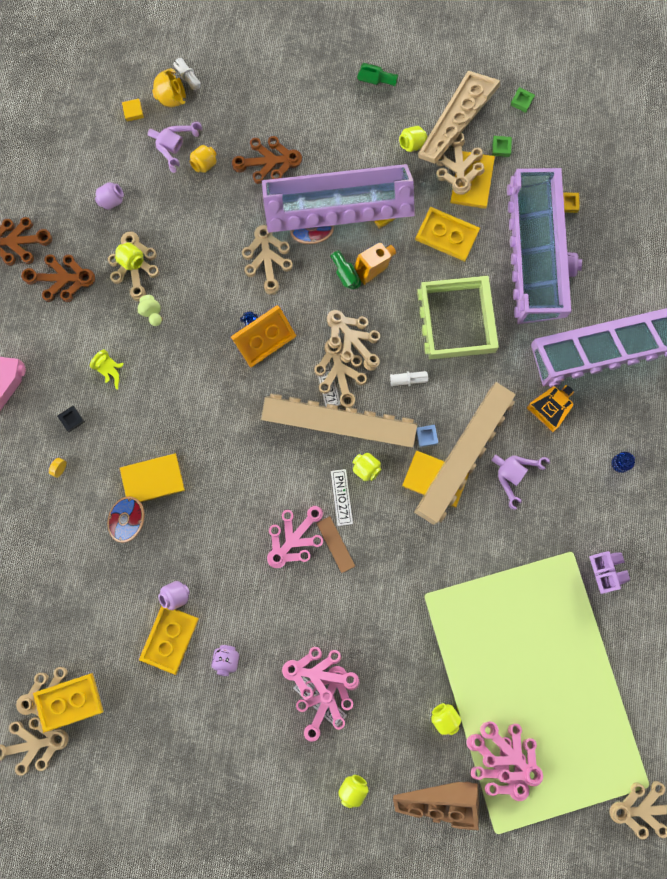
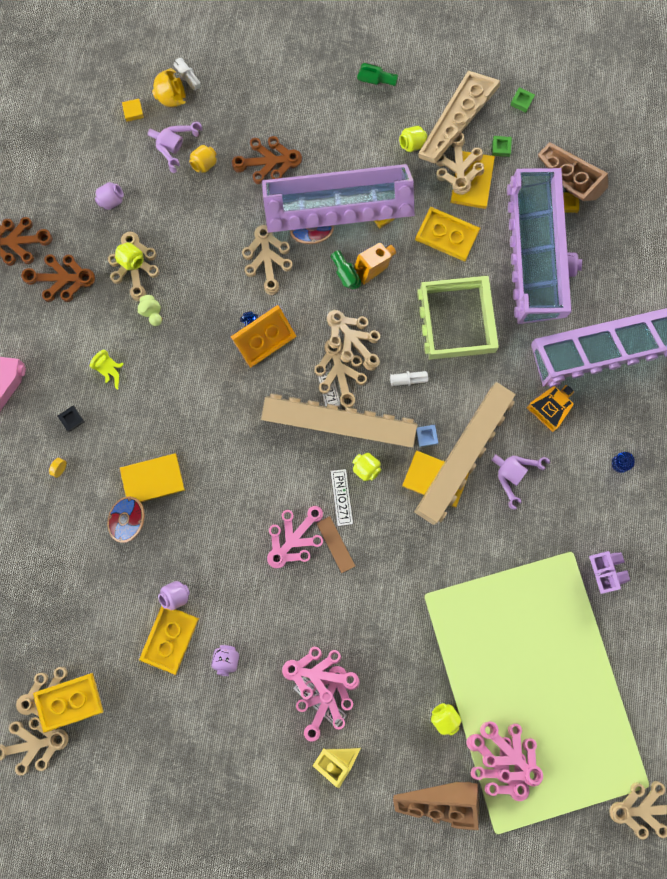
neon yellow head [338,775,369,808] -> none
none -> light yellow slope [313,748,361,788]
none -> medium nougat wedge [538,142,608,201]

